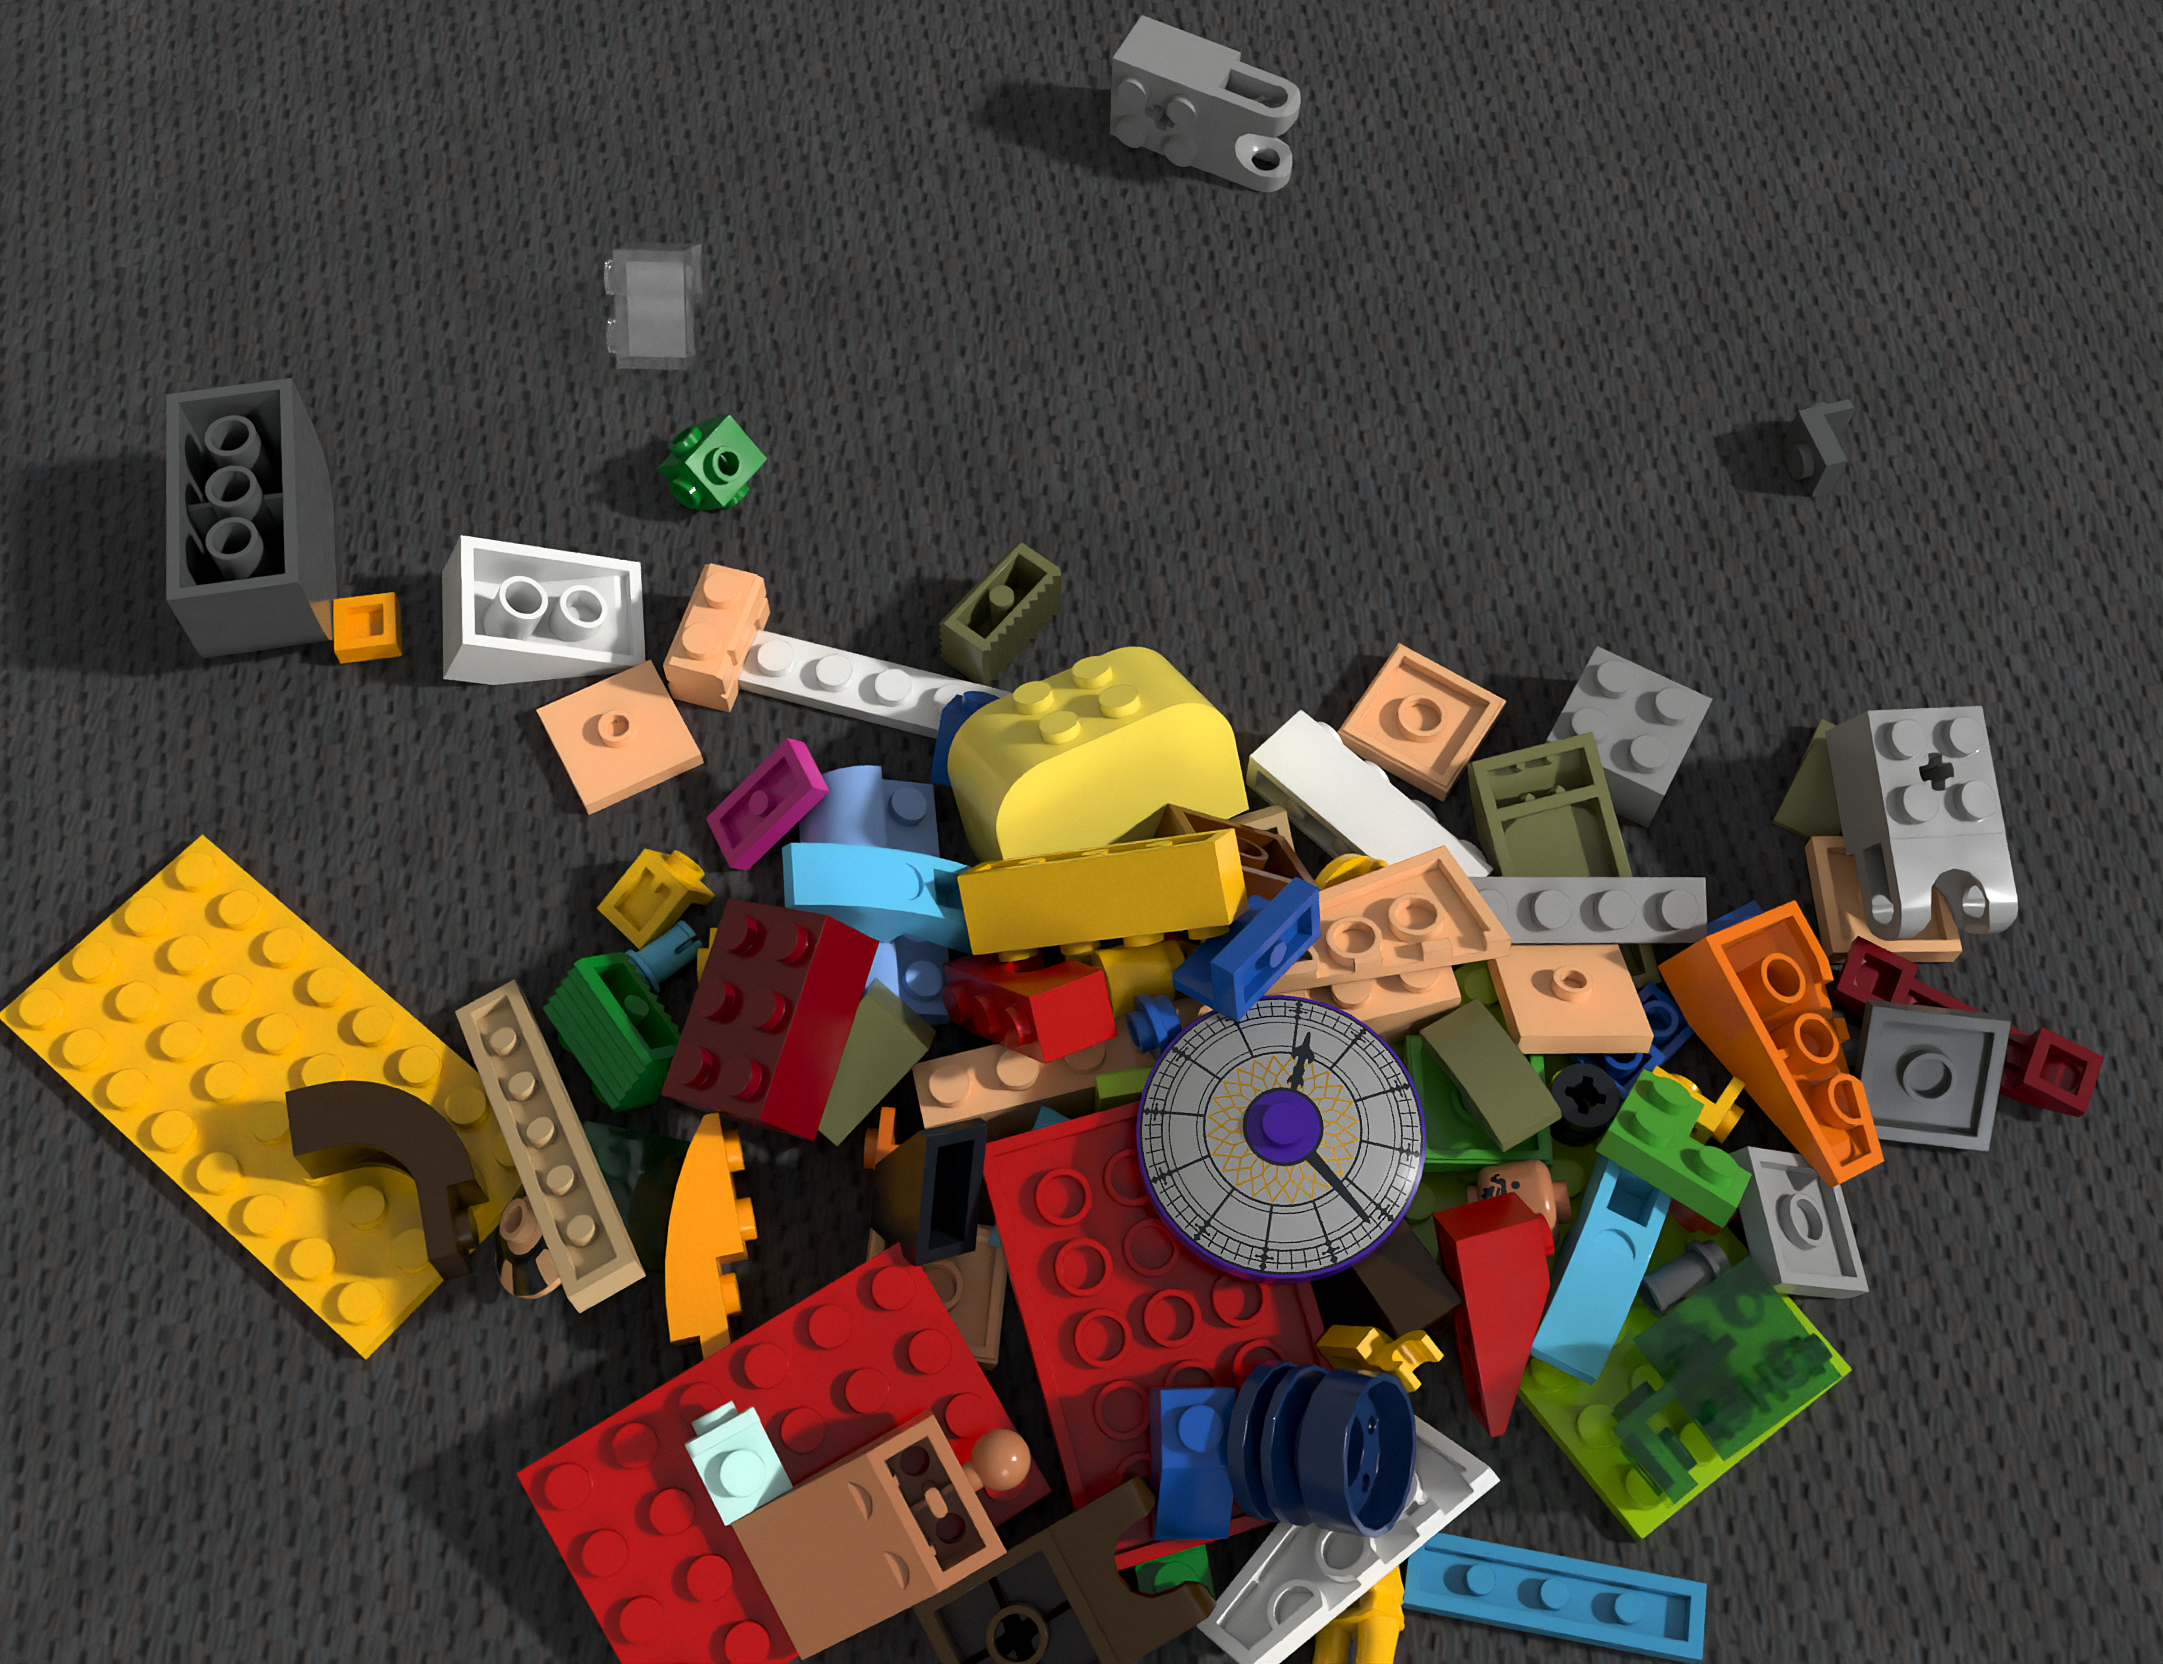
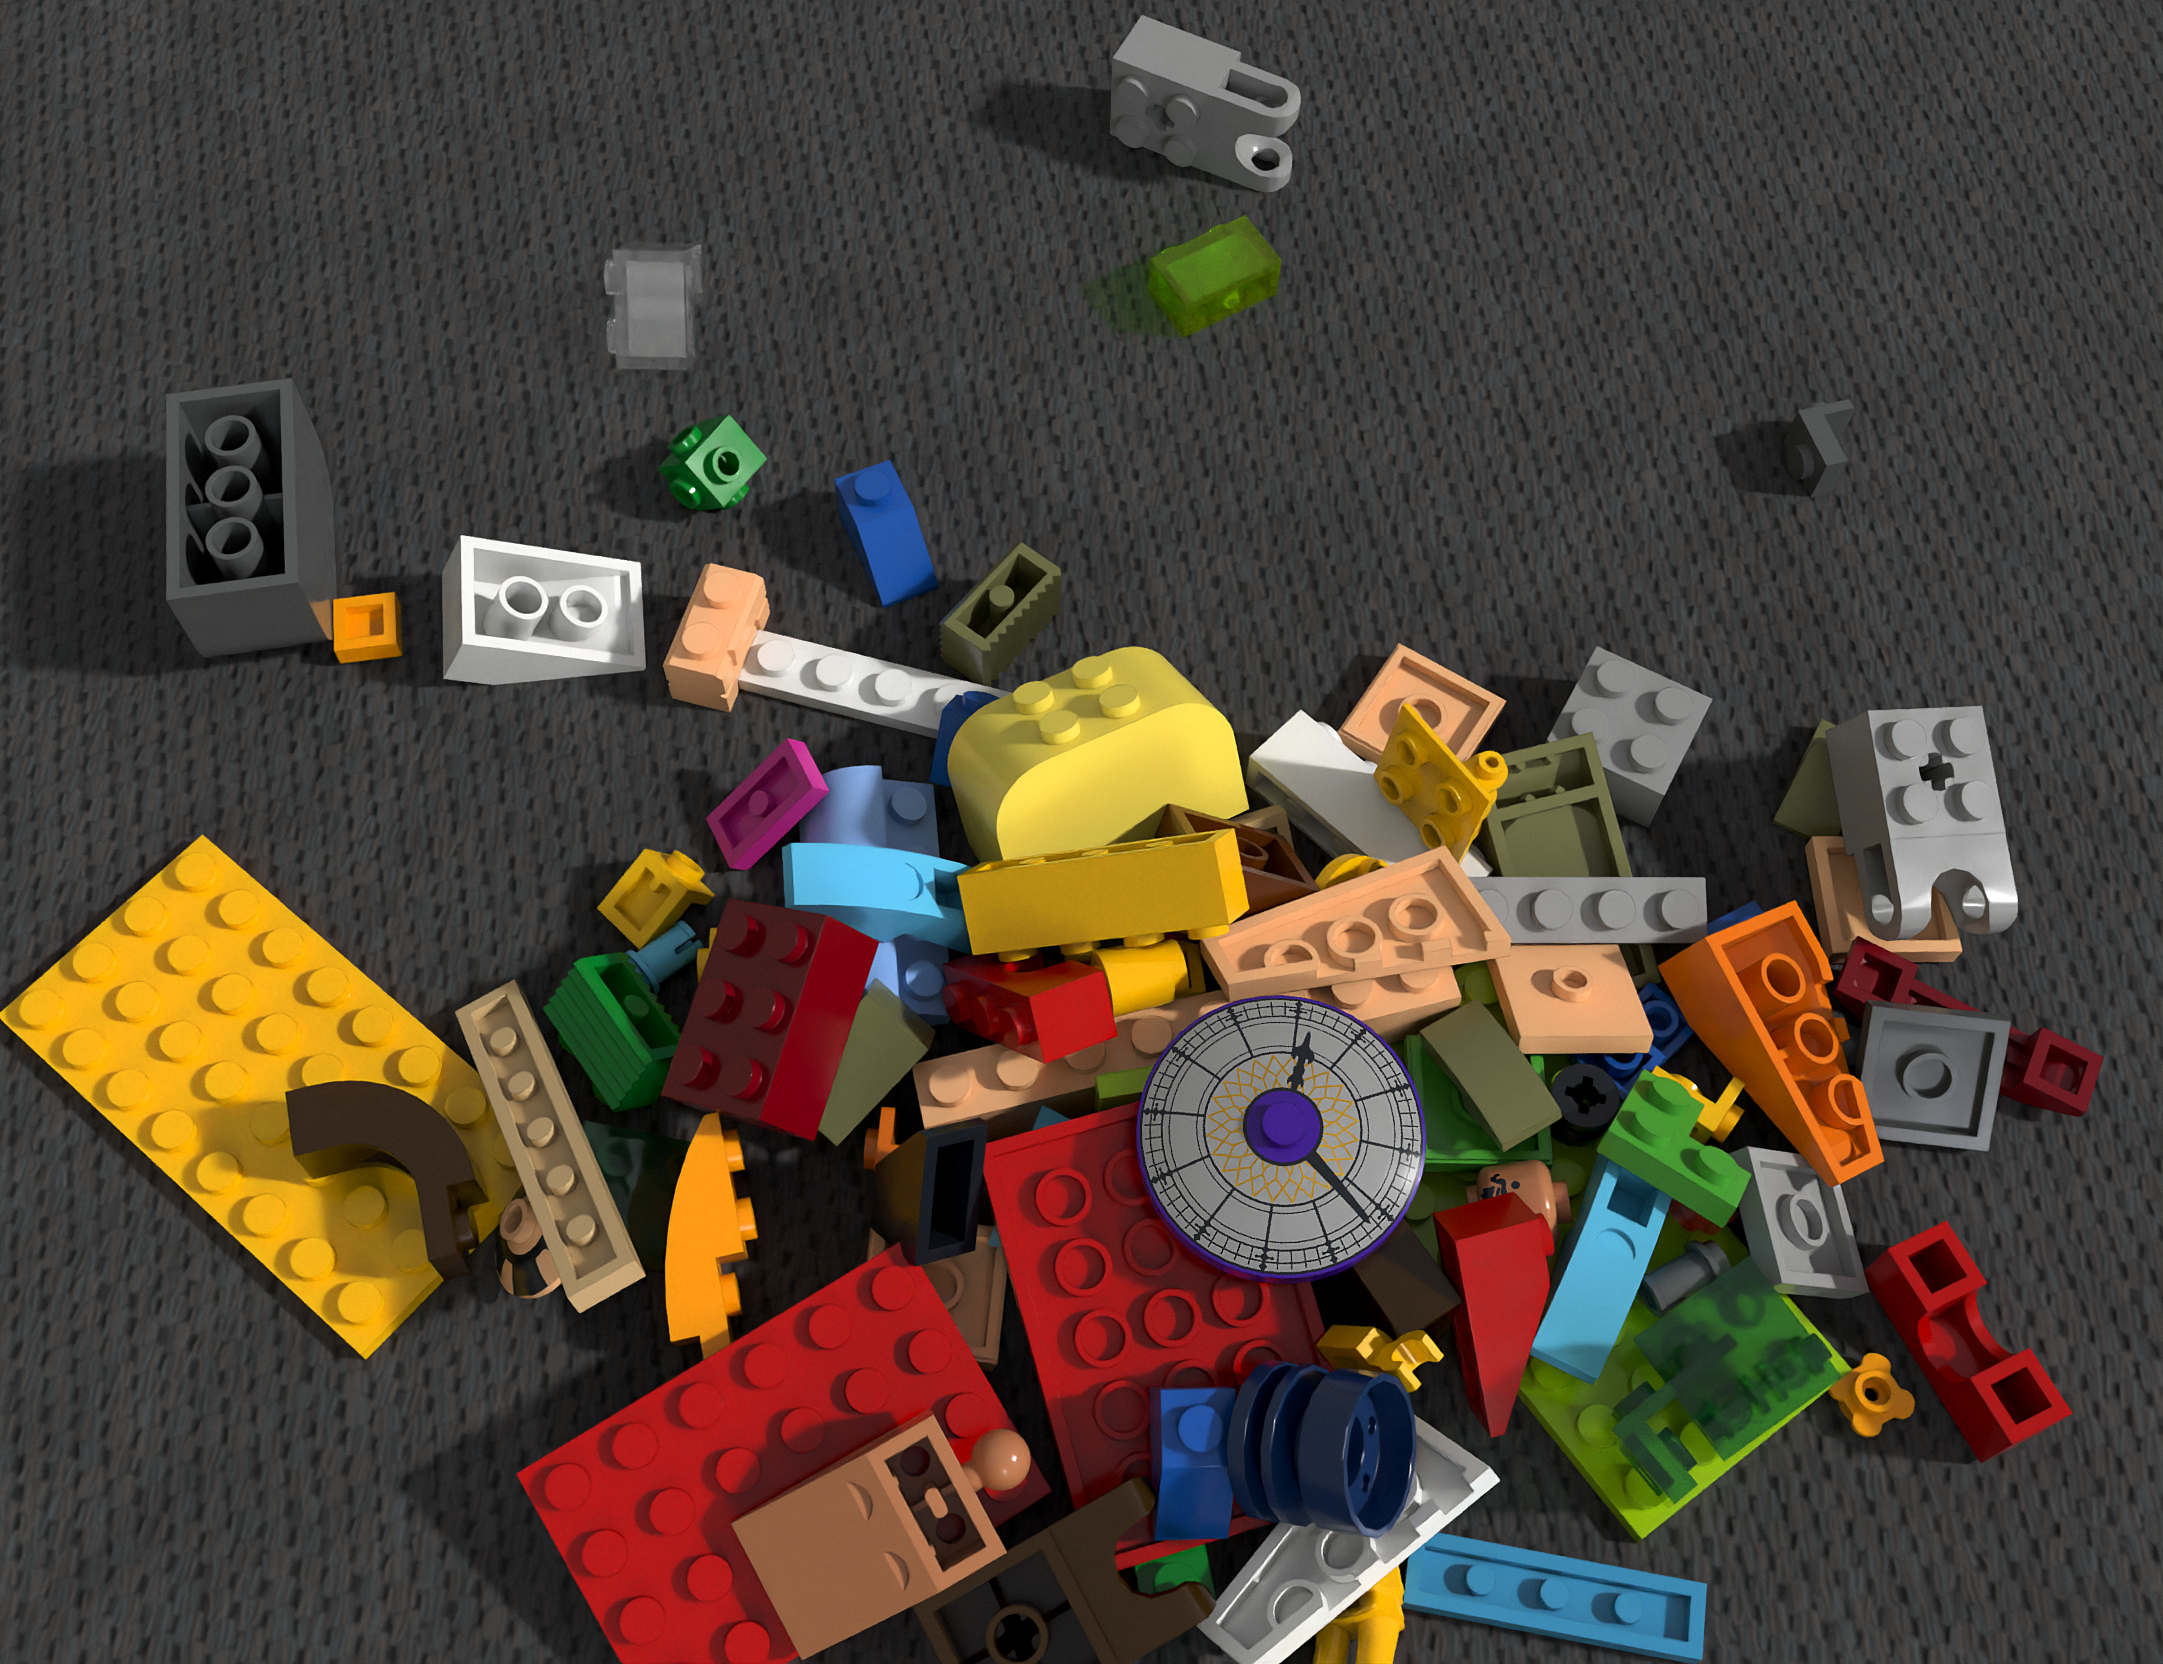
light nougat plate [536,660,704,815] -> none
light aqua bracket [684,1400,794,1526] -> none
blue plate [1126,993,1182,1061] -> none
blue panel [1172,877,1321,1022] -> none
none -> blue slope [834,460,939,609]
none -> clear neon green brick [1148,215,1282,338]
none -> yellow hinge [1373,702,1508,865]
none -> light orange plate [1828,1353,1915,1437]
none -> red arch [1864,1220,2073,1463]

